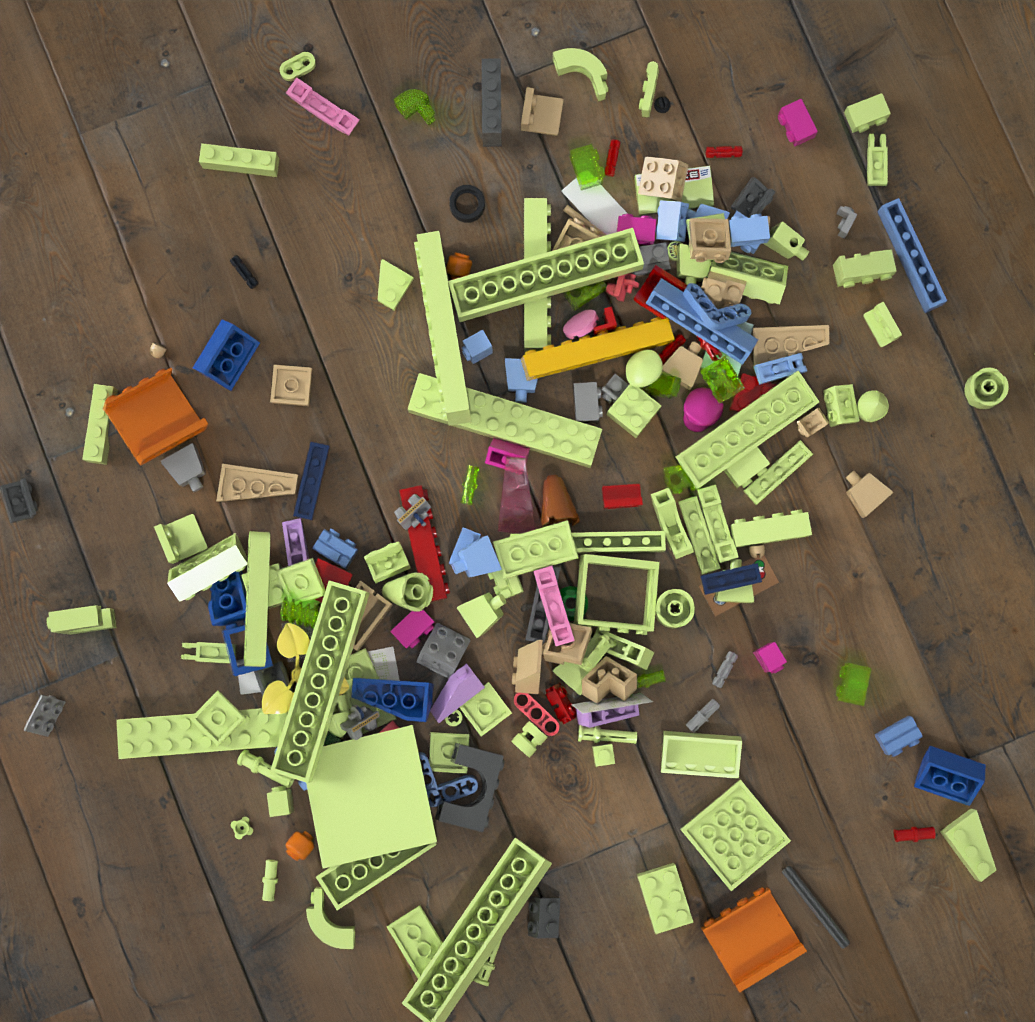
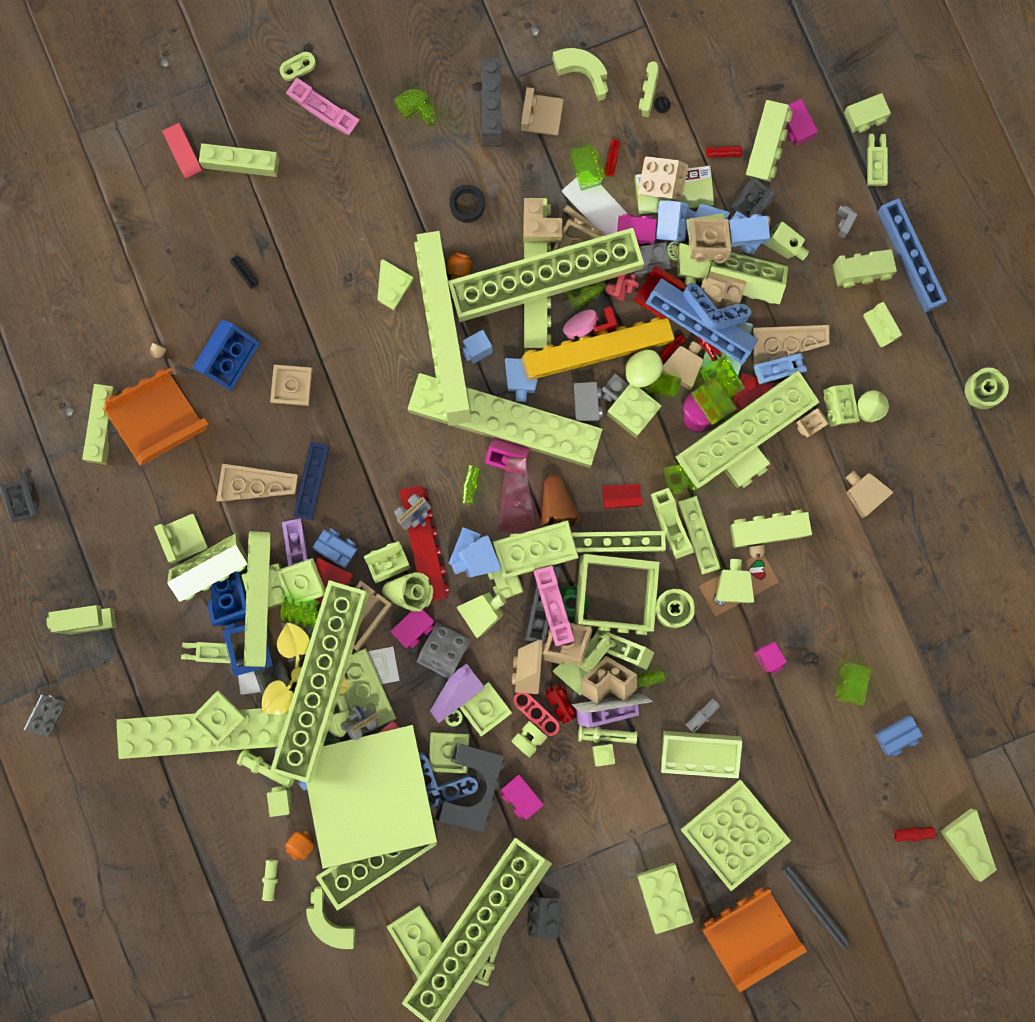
light grey torso [161,443,206,492] -> none
yellowish green plate [231,817,253,839] -> none
blue wedge [352,678,434,722] -> none
yellowish green slope [697,485,739,563] -> none
dark blue plate [700,563,762,595] -> none
light grey axle [712,651,738,688] -> none
yellowish green tile [744,440,813,505] -> none
blue slope [914,746,986,806] -> none
none -> coral beam [162,123,203,179]
none -> dark pink brick [501,774,544,820]
none -> tan brick [523,199,562,243]
none -> clear neon green brick [691,377,737,425]
none -> yellowish green brick [746,100,793,182]

